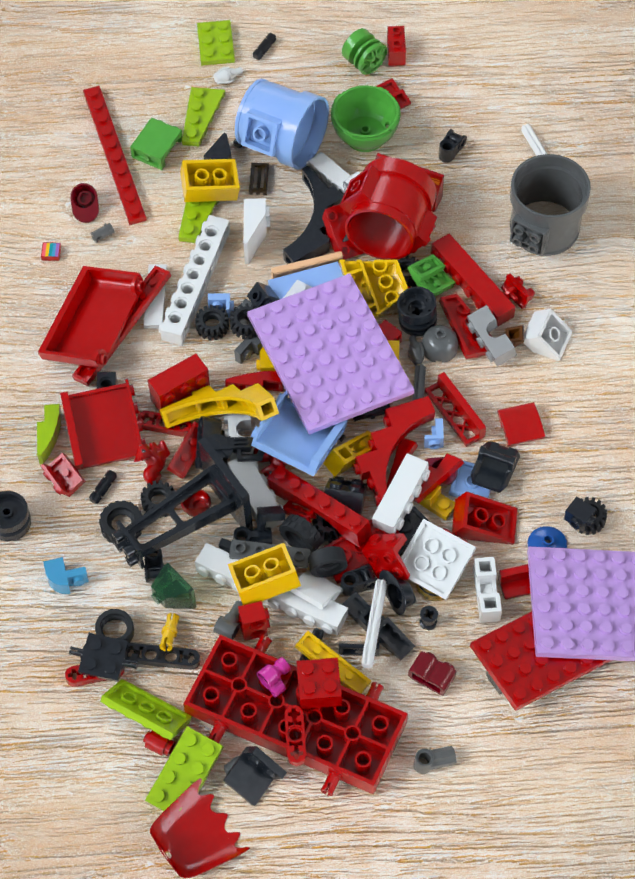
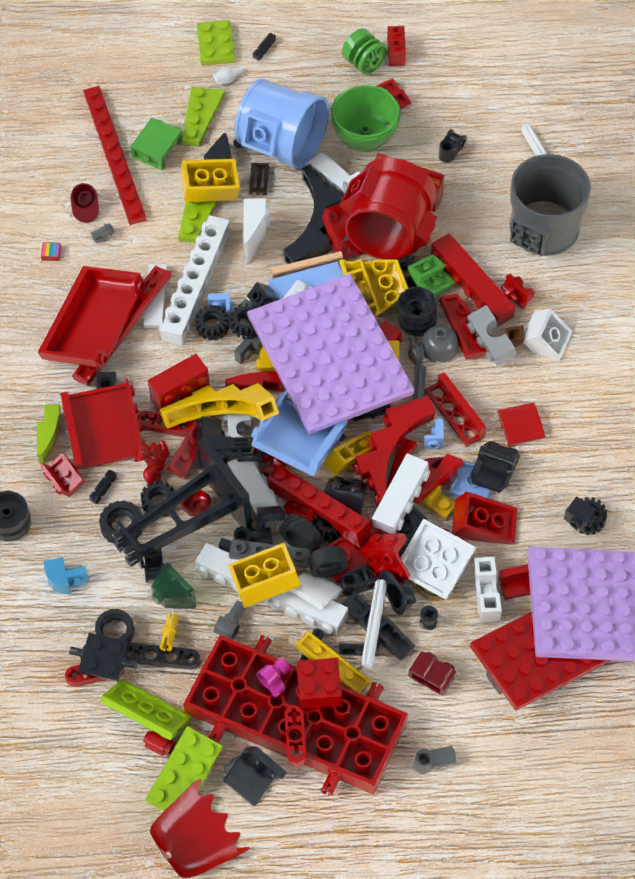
red brick [238,601,271,641] -> none
blue dish [527,526,567,548] -> none

